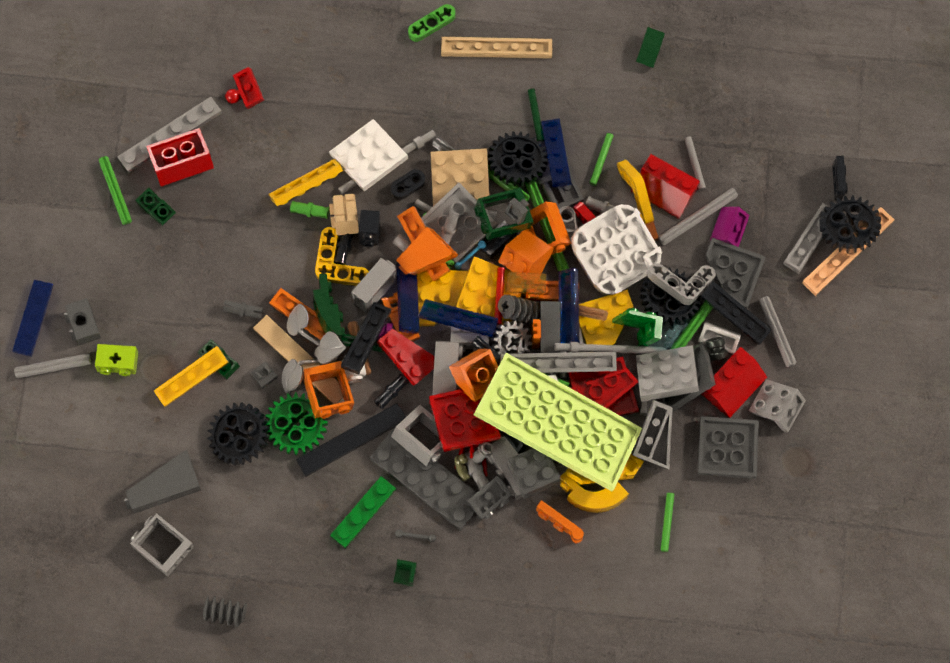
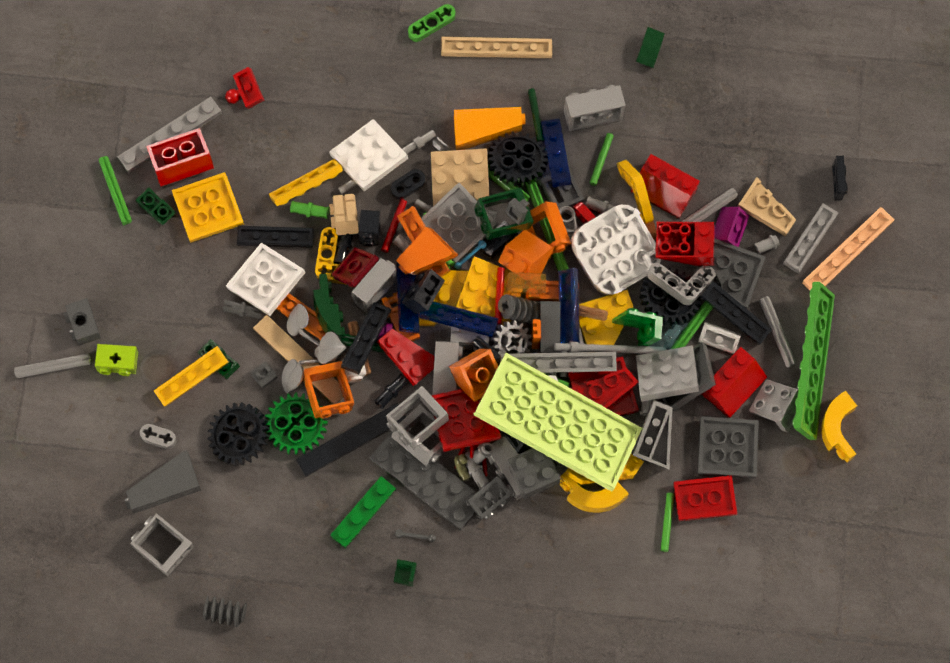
clear blue tile [12,280,53,357] -> none
light grey pin [440,210,461,245] -> none
orange plate [536,500,584,543] -> none
light grey bar [684,137,706,191] -> none
pearl dark grey wheel [706,337,729,360] -> none
black gear [819,195,881,253] -> none
none -> light grey beam [140,424,177,449]
none -> yellow plate [172,172,244,243]
none -> white plate [226,243,306,316]
none -> black tile [237,226,314,248]
none -> dark red plate [331,247,379,288]
none -> red bar [381,199,407,253]
none -> light grey window [386,386,449,450]
none -> black brick [402,269,445,314]
none -> light orange slope [454,107,525,150]
none -> light grey brick [564,85,626,131]
none -> red slope [656,222,715,266]
none -> red plate [673,475,737,521]
none -> tan wing [738,177,796,237]
none -> light grey pin [754,235,780,254]
none -> bright green plate [793,282,835,440]
none -> yellow arch [821,390,857,463]

